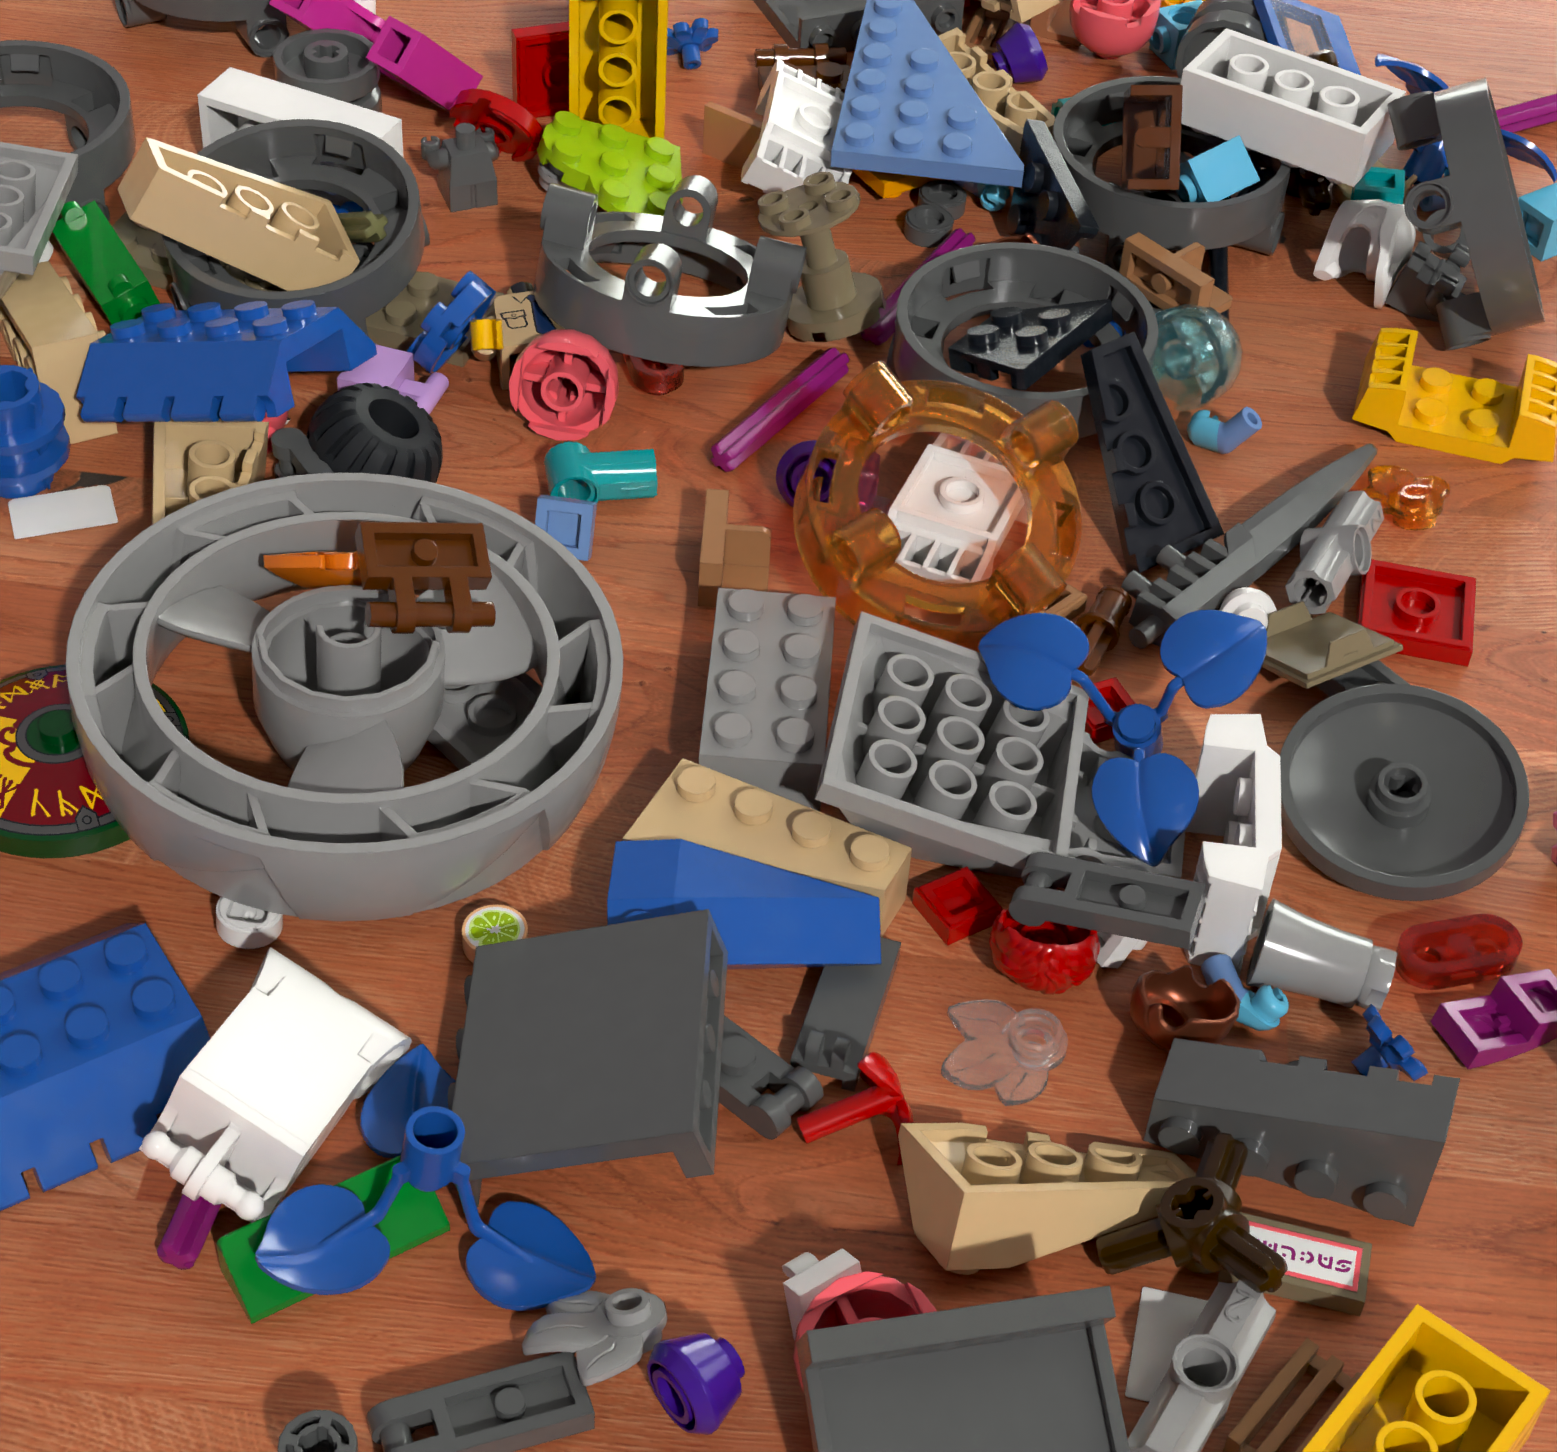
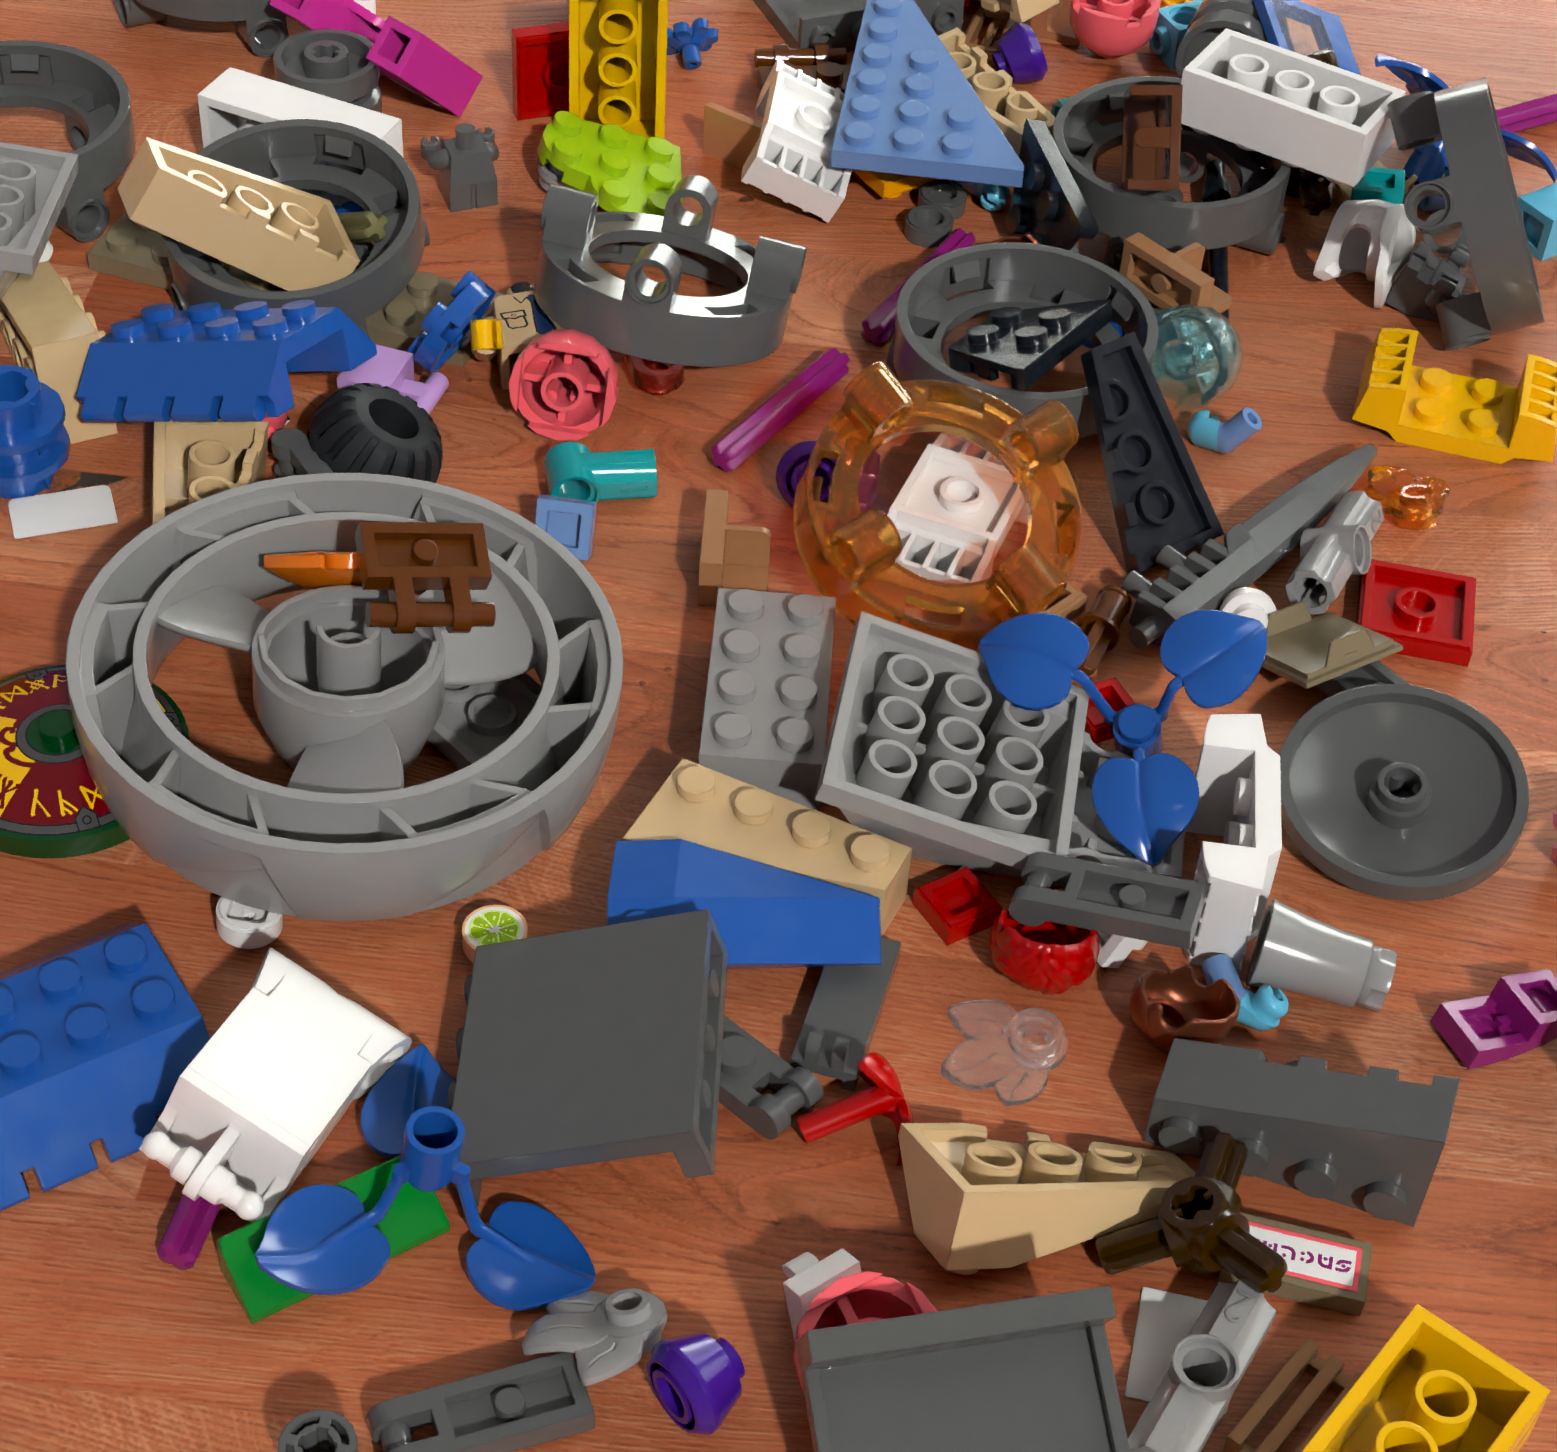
green brick [52,200,160,325] -> none
red tile [449,88,544,162] -> none
dark tan piece [757,172,886,342] -> none
medium azure brick [1176,135,1260,203] -> none
blue plant [1351,1004,1428,1081] -> none
clear red plate [1395,914,1523,990] -> none

